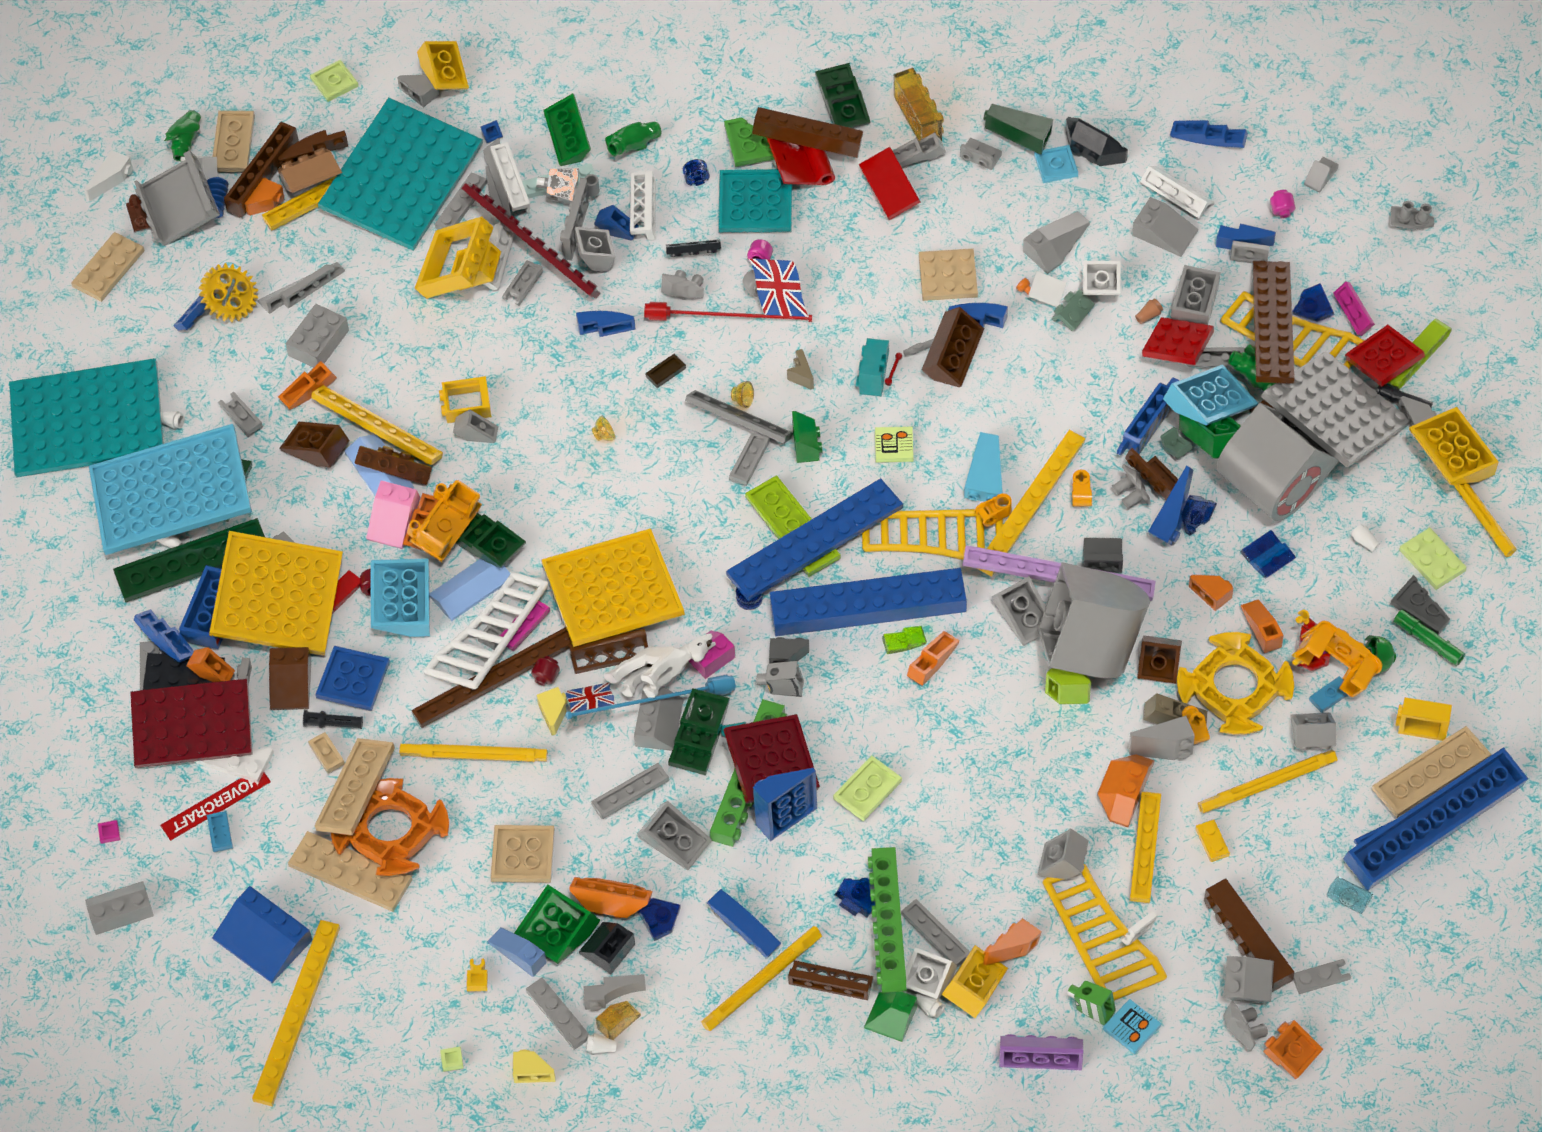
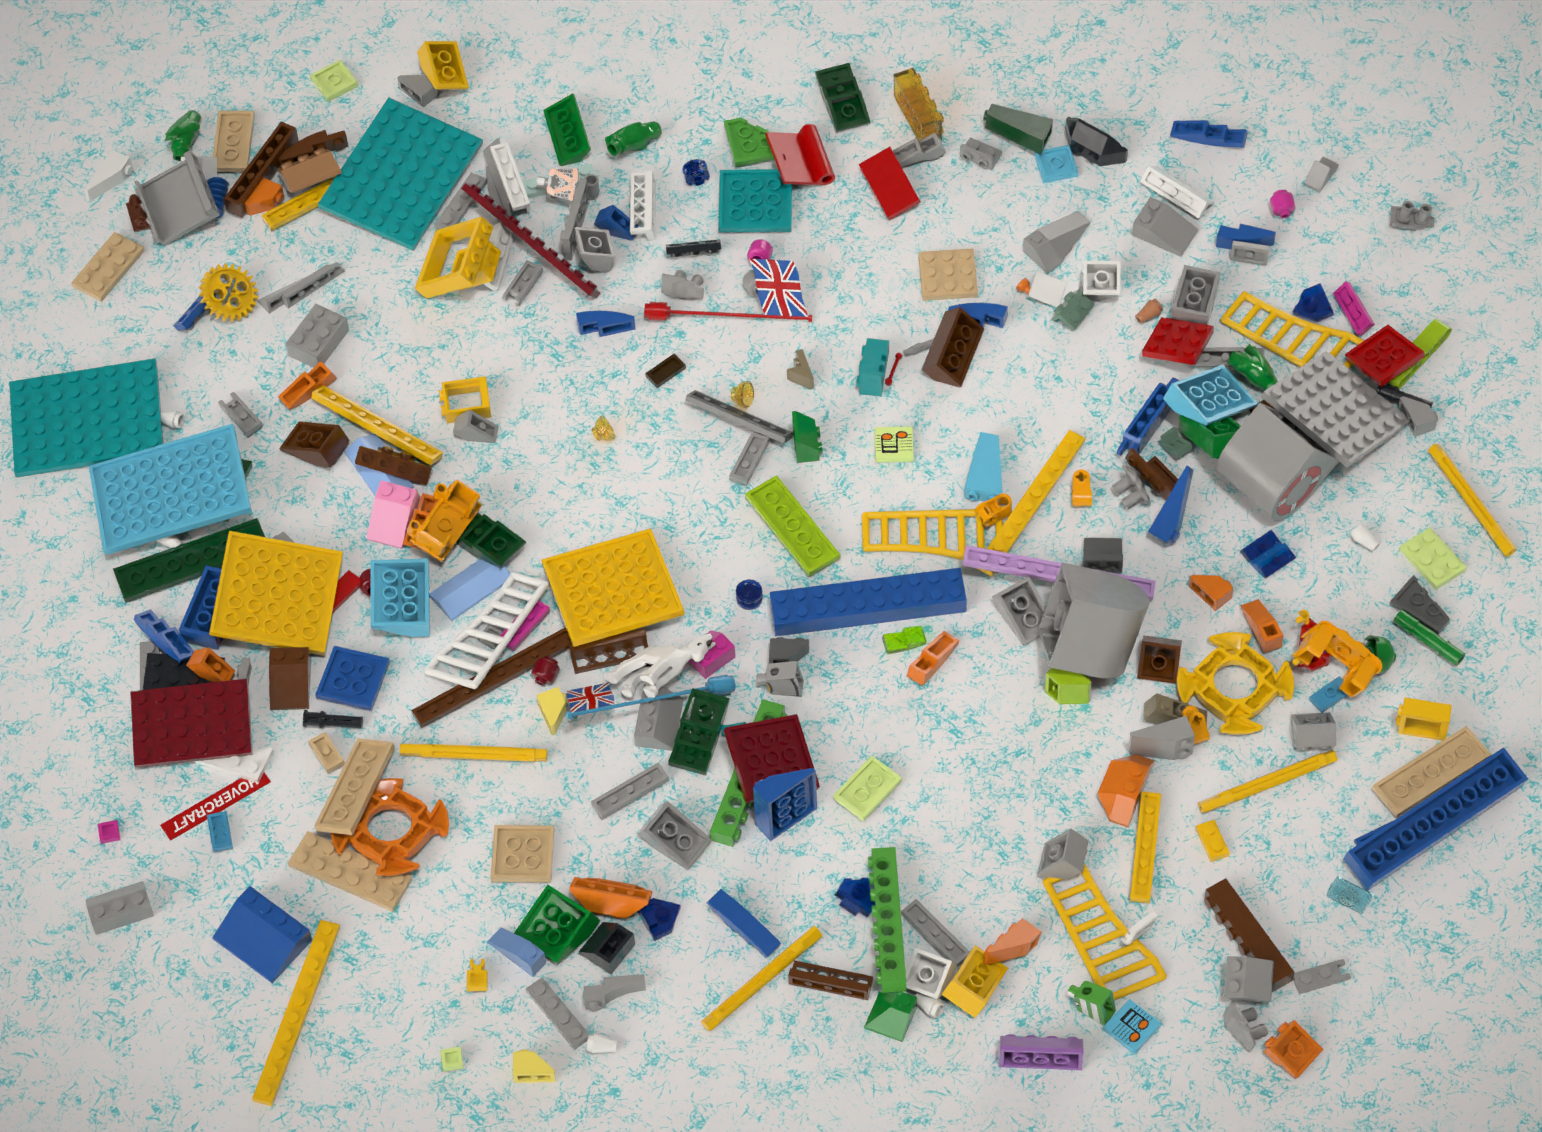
blue slope [480,120,503,143] -> none
clear yellow slope [596,1001,641,1040] -> none
blue plate [726,478,903,601] -> none
reddish brown brick [752,107,863,158] -> none
clear blue plate [1181,495,1217,536] -> none
reddish brown plate [1253,261,1295,384] -> none
yellow slope [1409,407,1499,485] -> none

